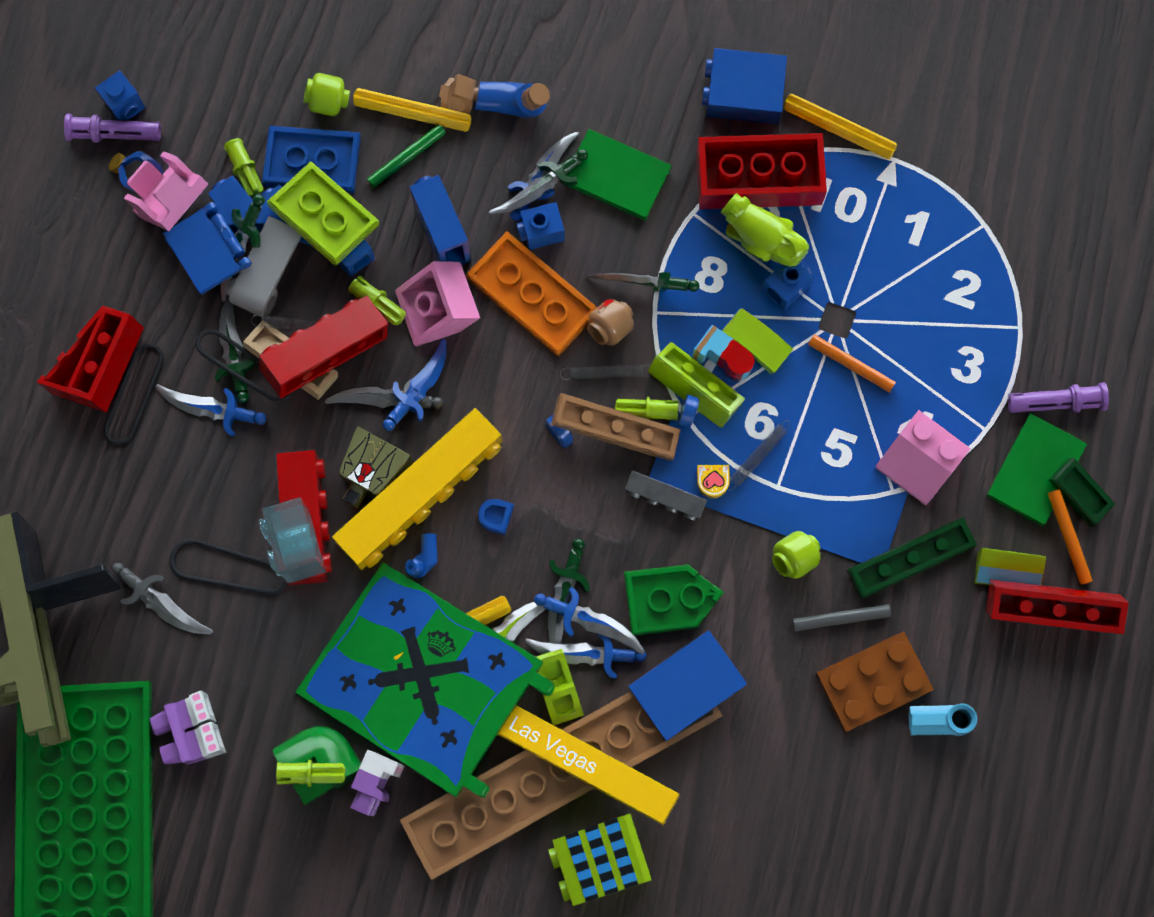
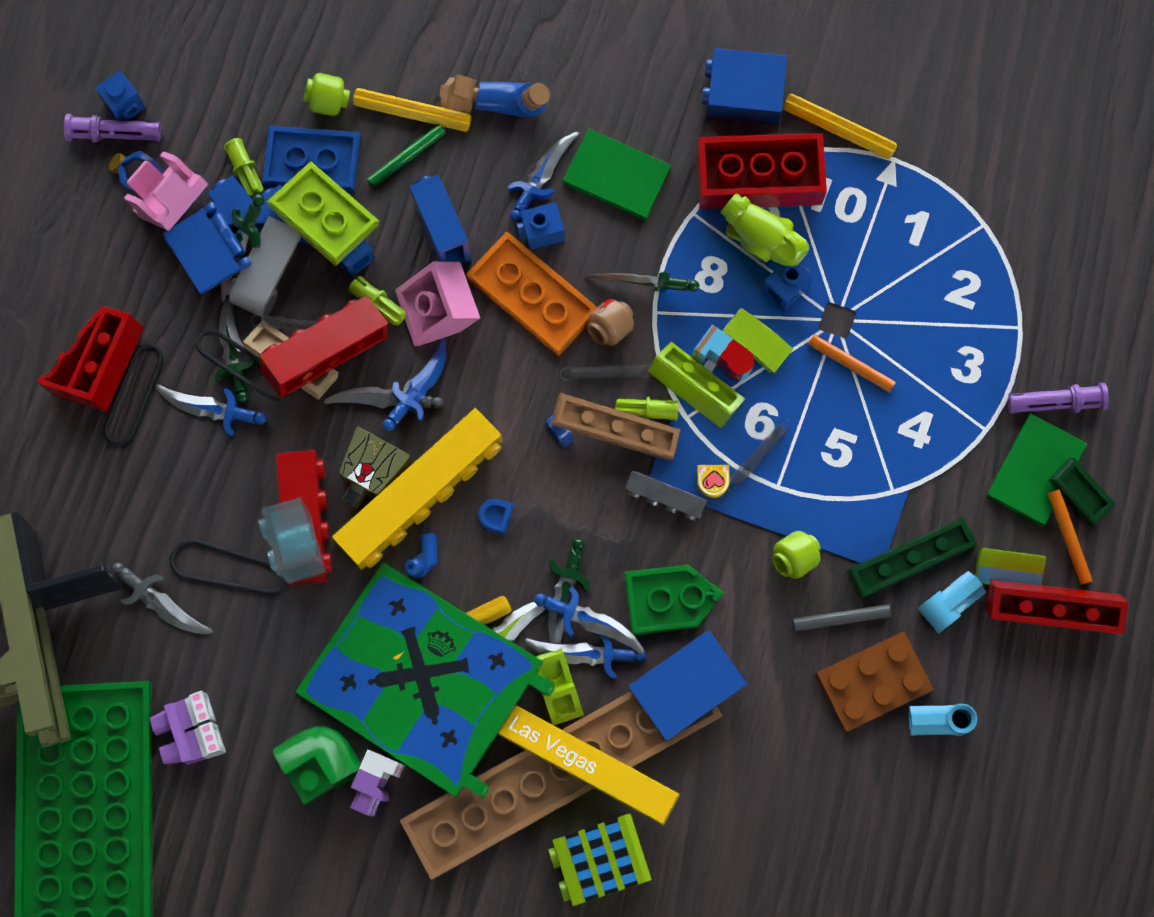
lime axle [276,760,345,787] -> none
piece [489,149,588,214] -> none
blue tile [677,394,699,428] -> none
bright pink slope [875,410,971,506] -> none
none -> medium azure piece [917,571,986,634]

